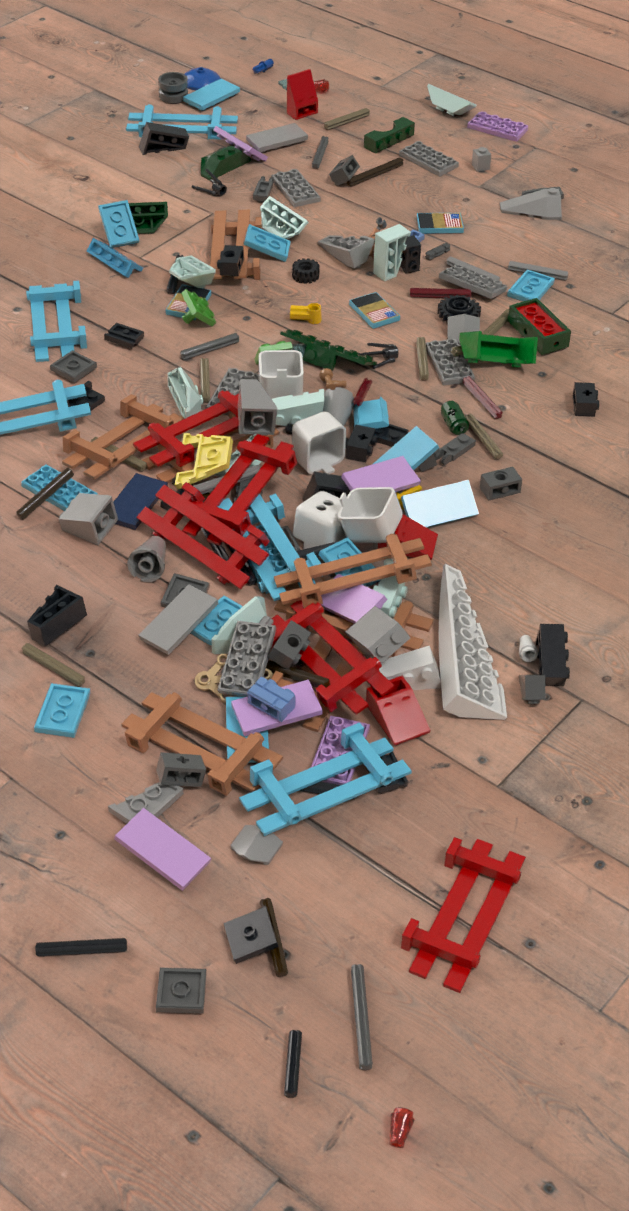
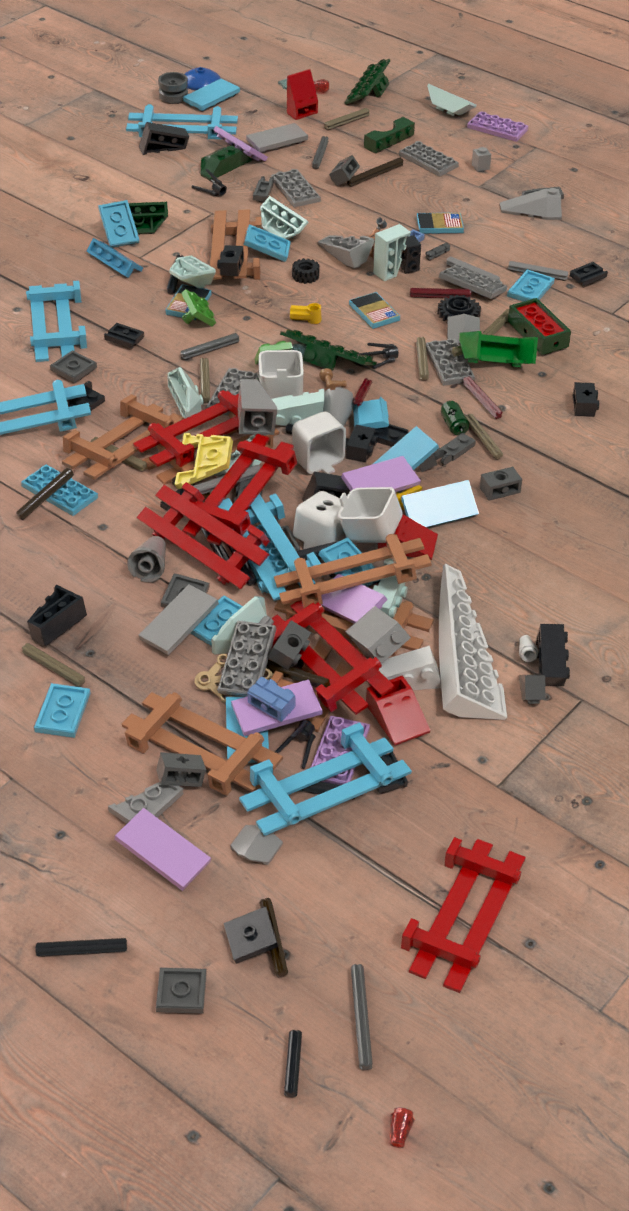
light grey slope [59,493,118,545] -> none
dark blue tile [113,473,168,530] -> none
blue axle [252,59,274,74] -> none
none -> black plant [275,720,316,769]
none -> dark green bracket [344,59,391,105]
none -> black plate [569,262,608,286]

